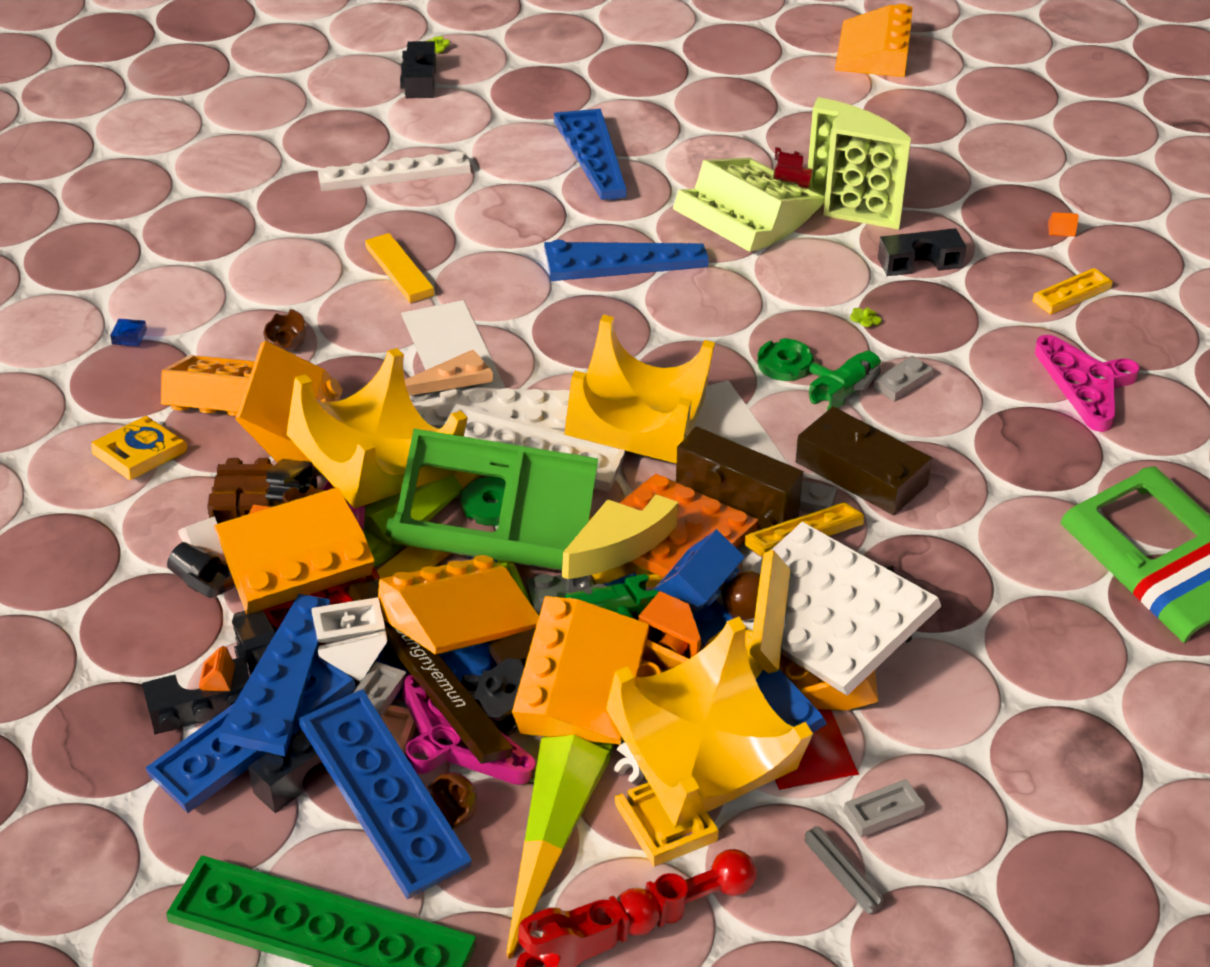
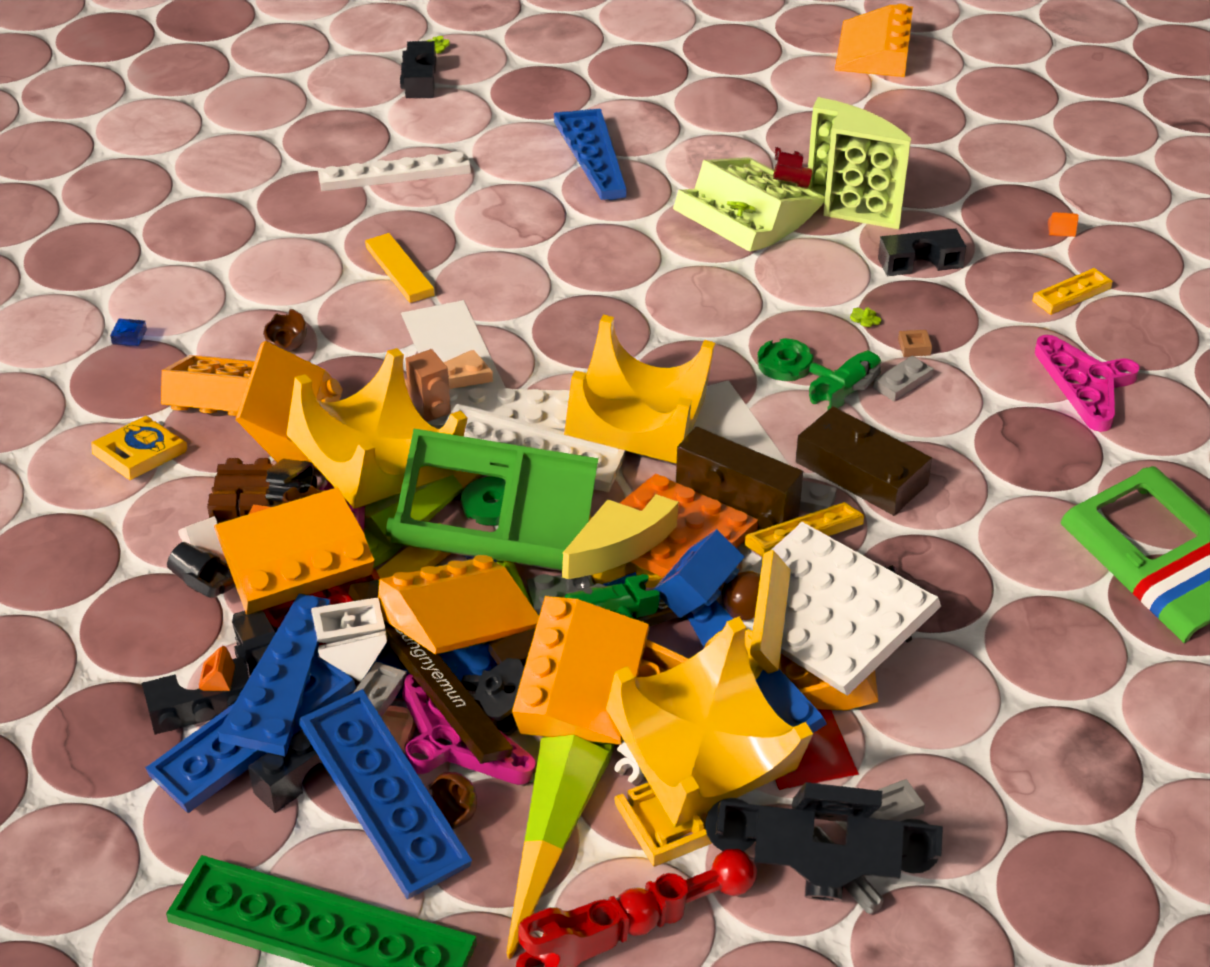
blue wing [544,239,709,281] -> none
orange slope [639,591,701,659] -> none
none -> nougat brick [405,349,451,422]
none -> black piece [705,782,943,901]
none -> lime plant [726,201,756,217]
none -> medium nougat tile [898,329,932,357]

